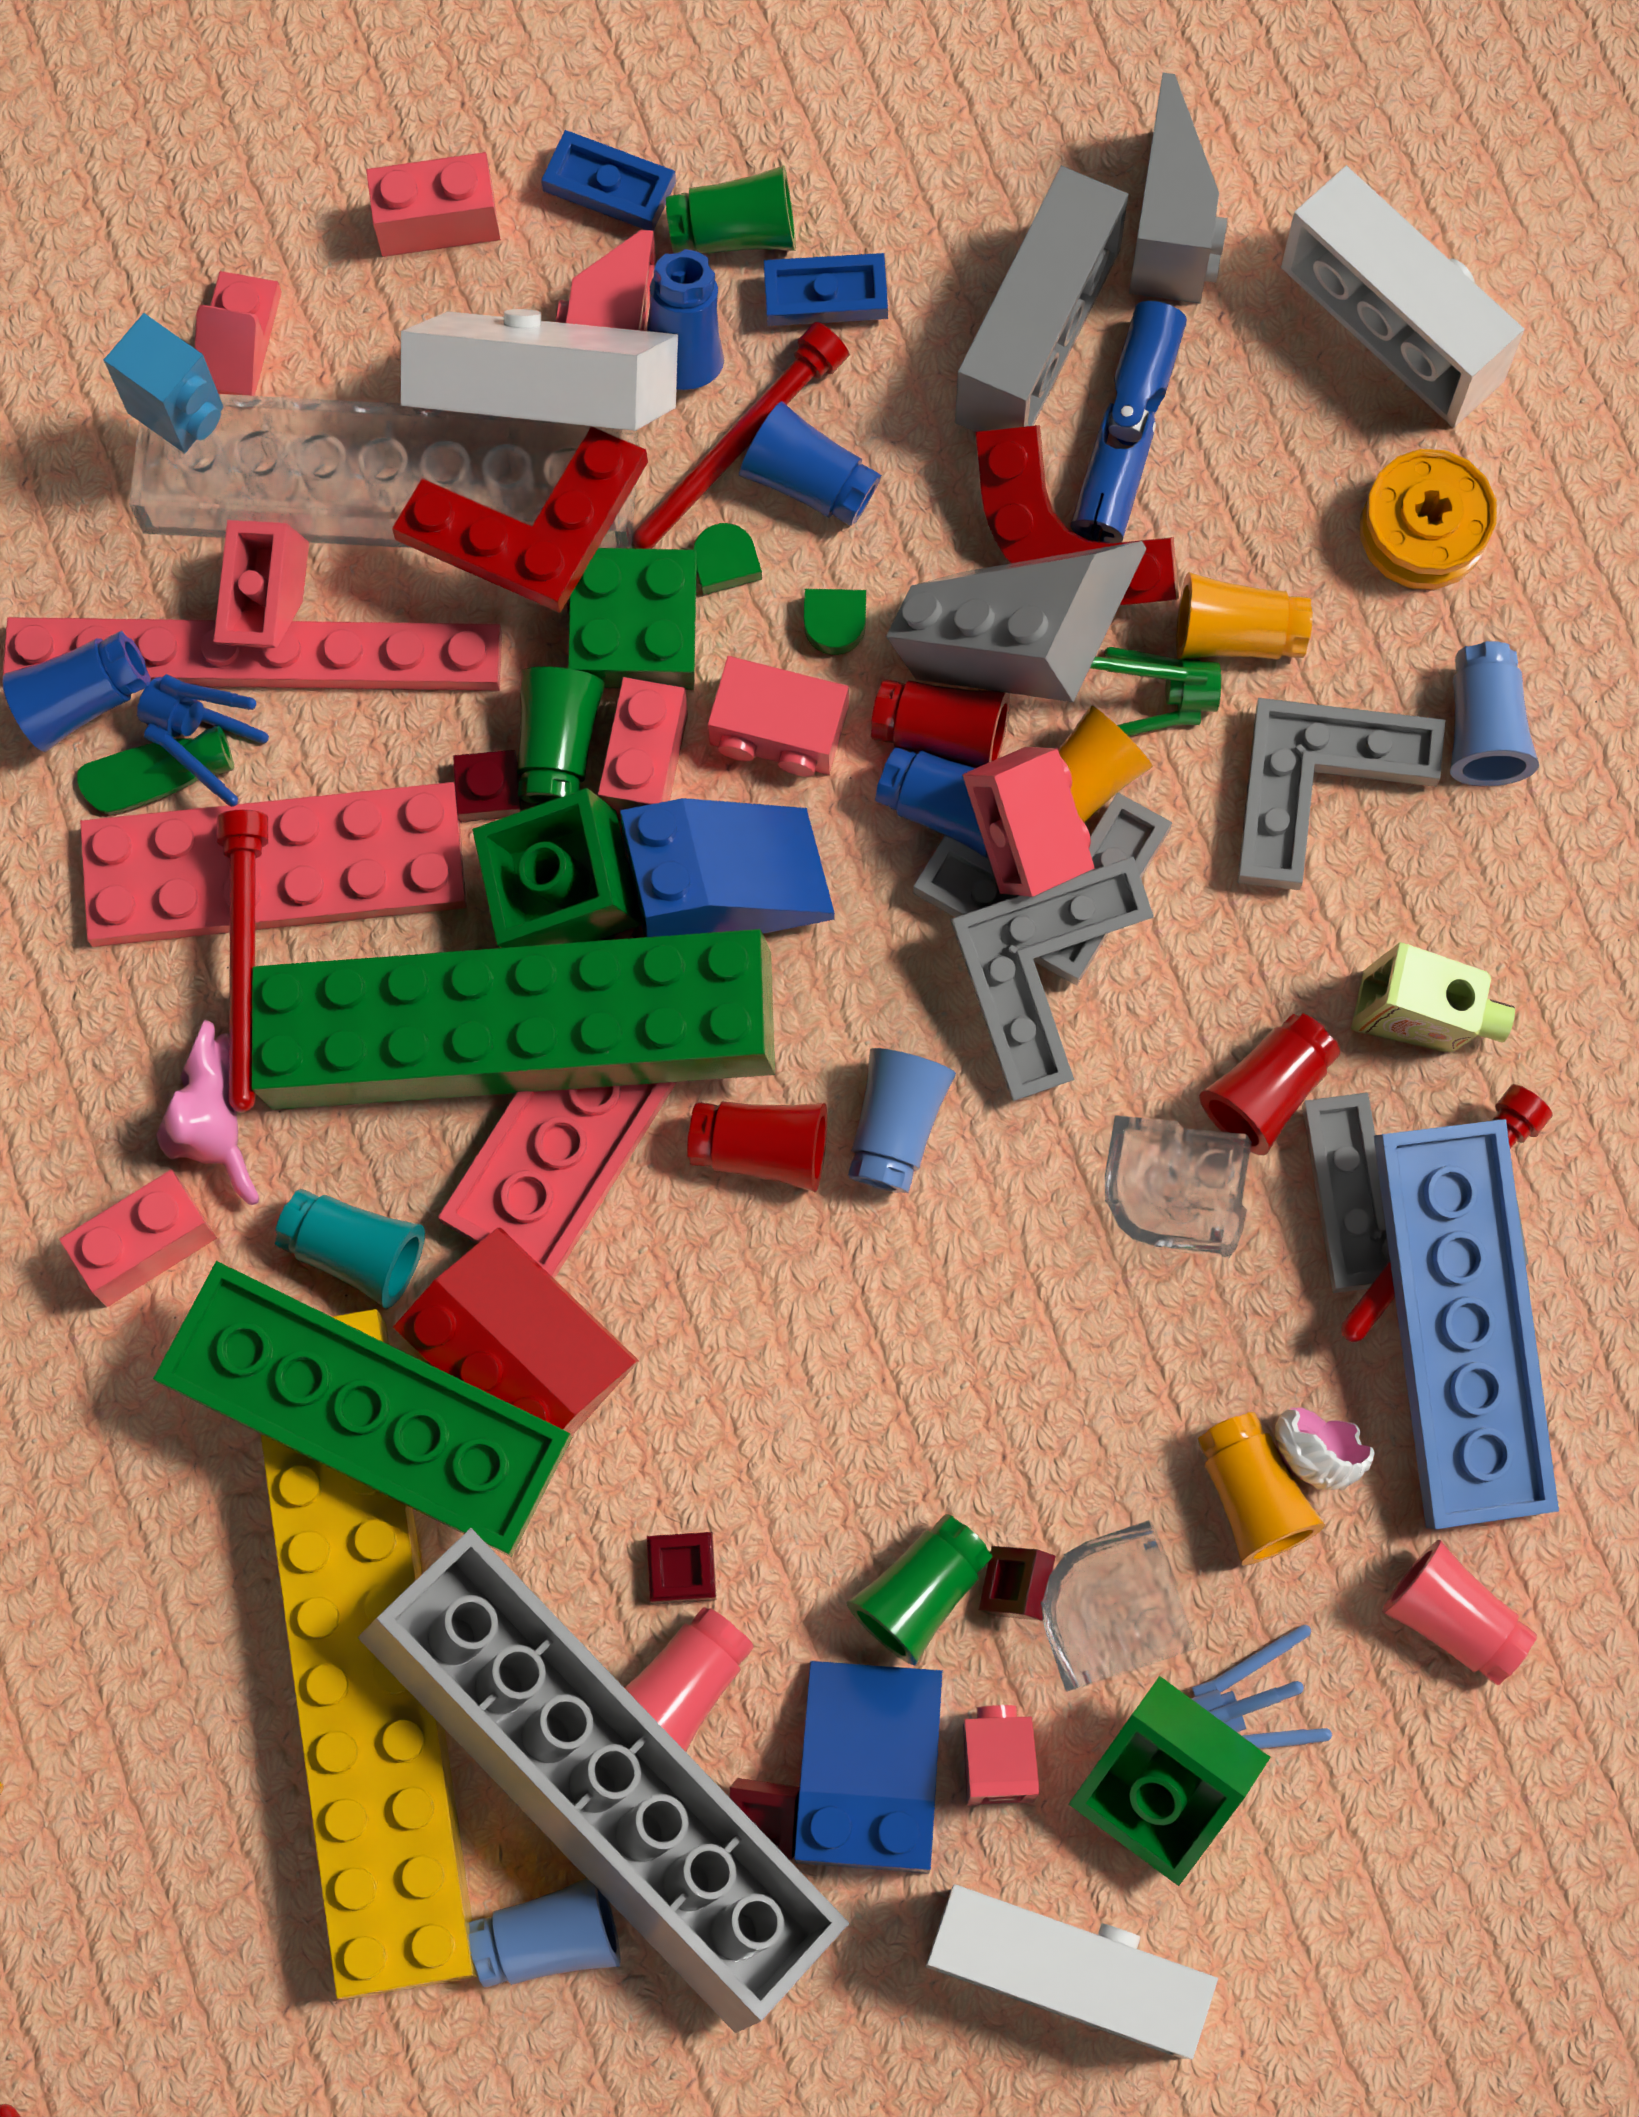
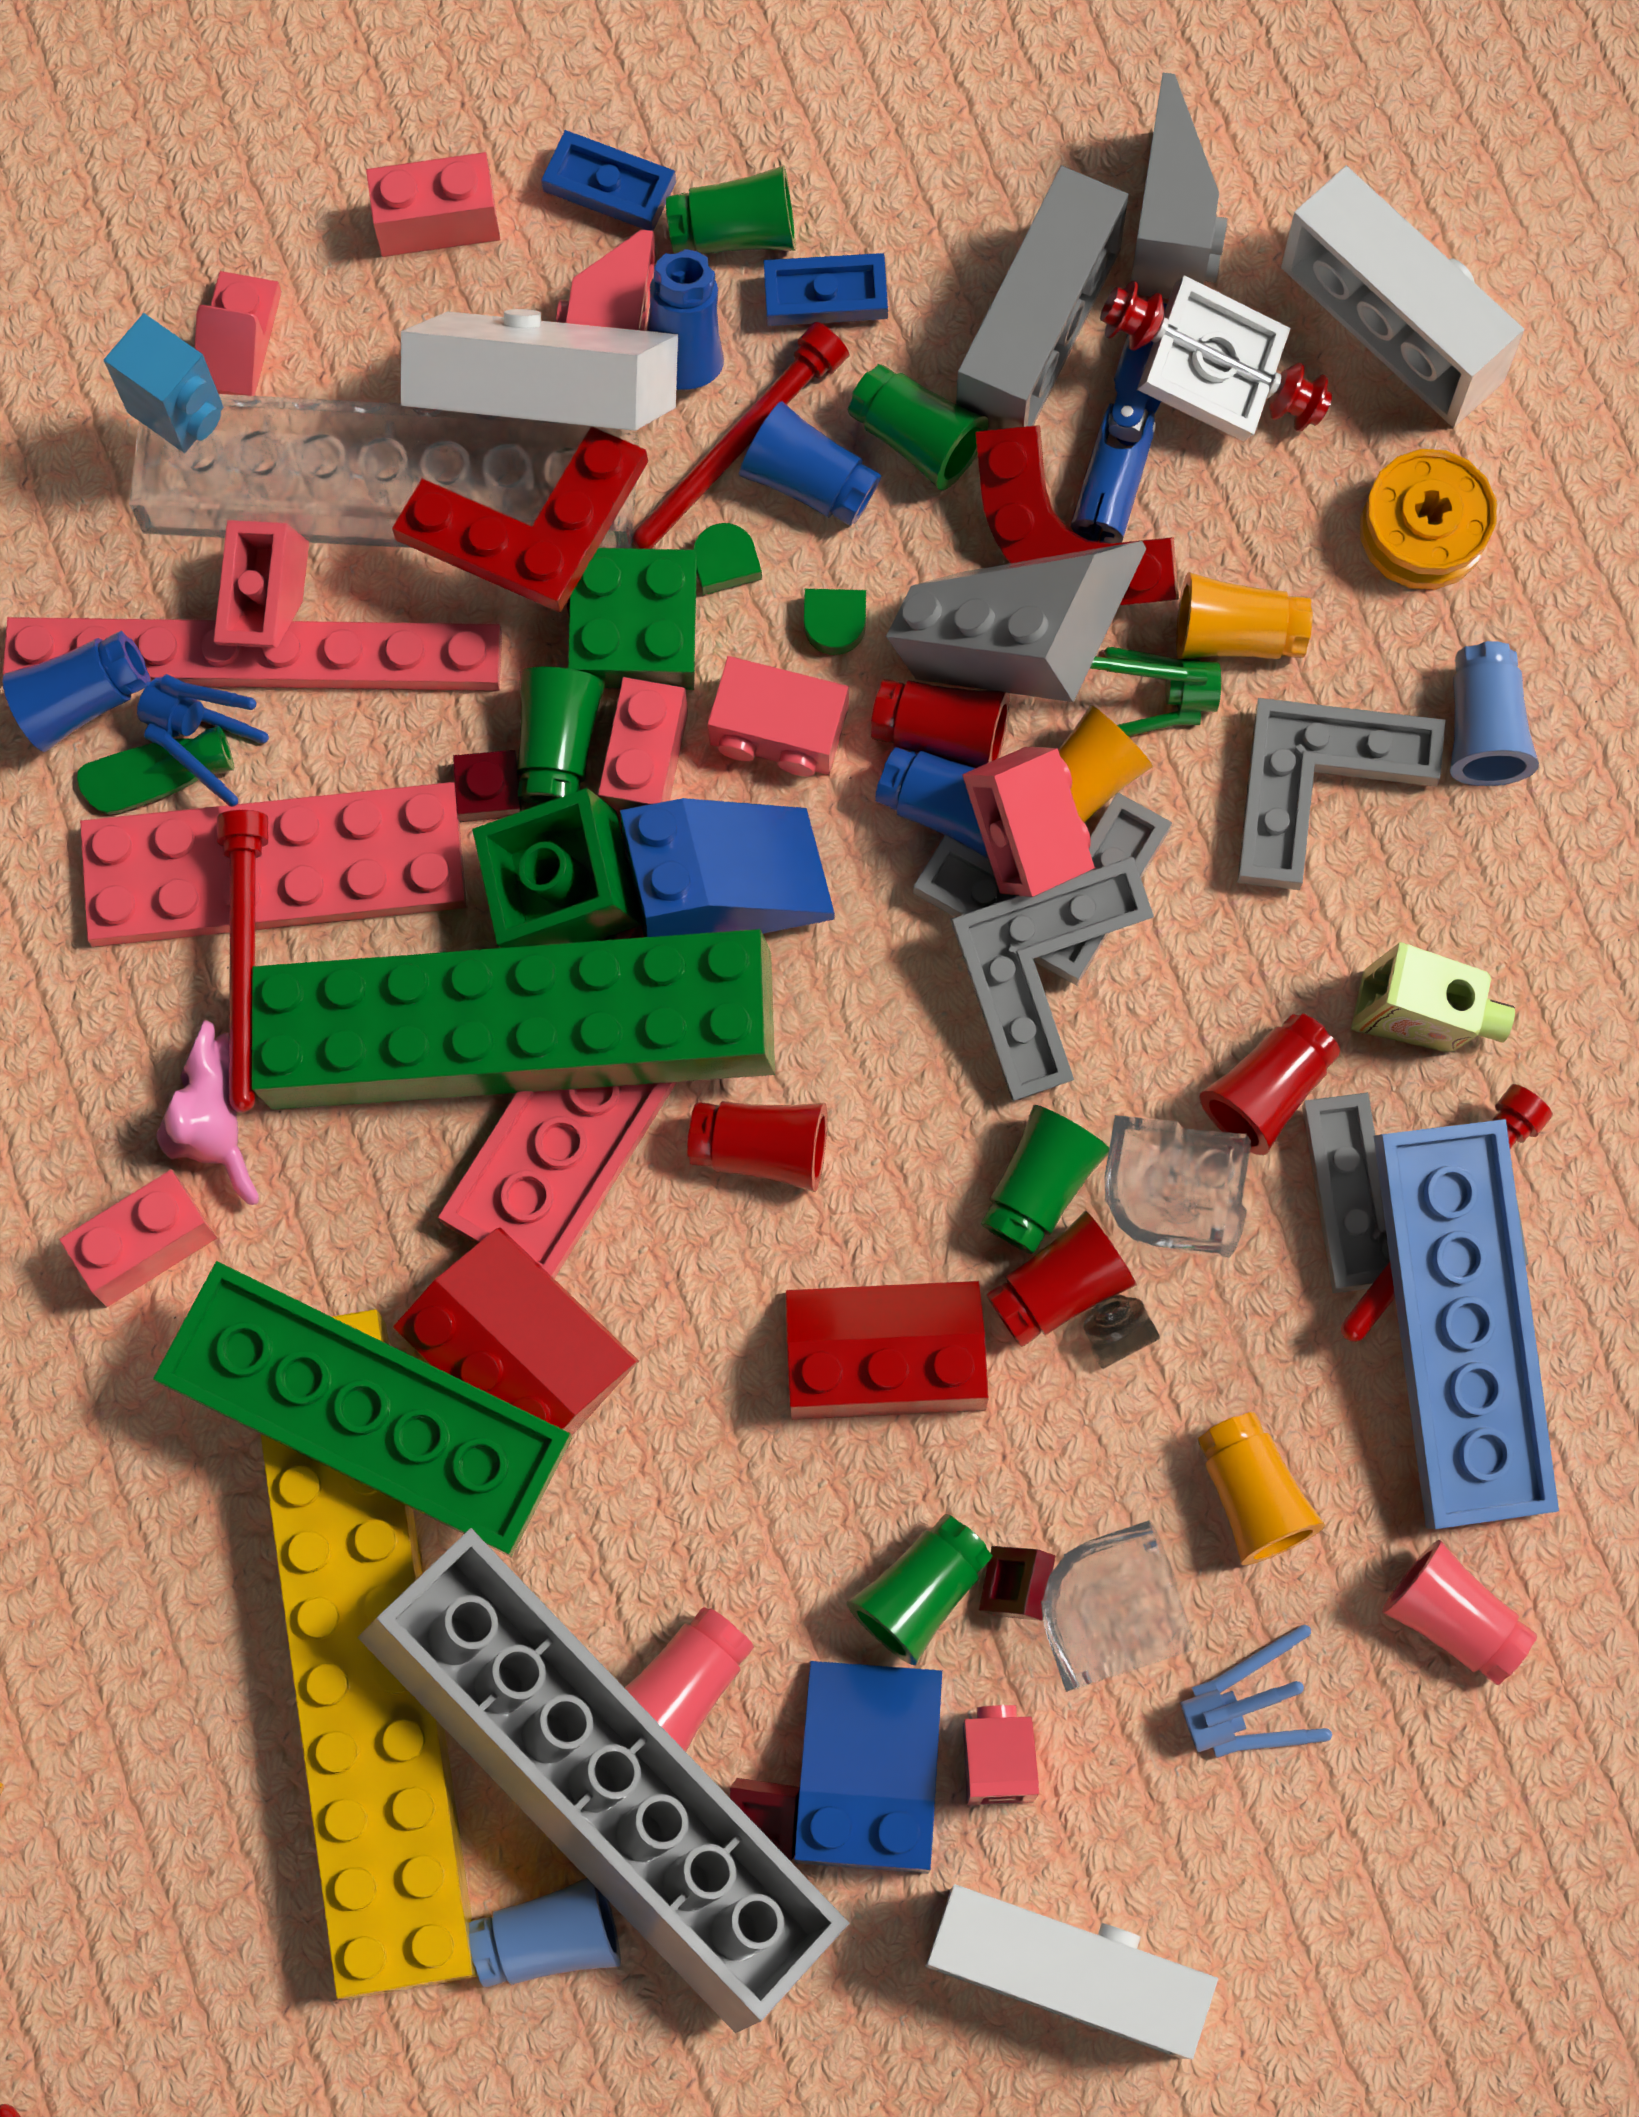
teal plant [275,1189,425,1309] -> none
dark red tile [647,1532,717,1604] -> none
medium blue plant [848,1048,956,1193] -> none
green brick [1068,1676,1271,1886] -> none
white hair [1275,1408,1375,1490] -> none
none -> red slope [786,1281,989,1420]
none -> green plant [847,364,989,490]
none -> green plant [981,1105,1111,1254]
none -> red plant [986,1210,1137,1347]
none -> clear smoke plate [1083,1294,1160,1369]
none -> white plate [1100,275,1332,442]

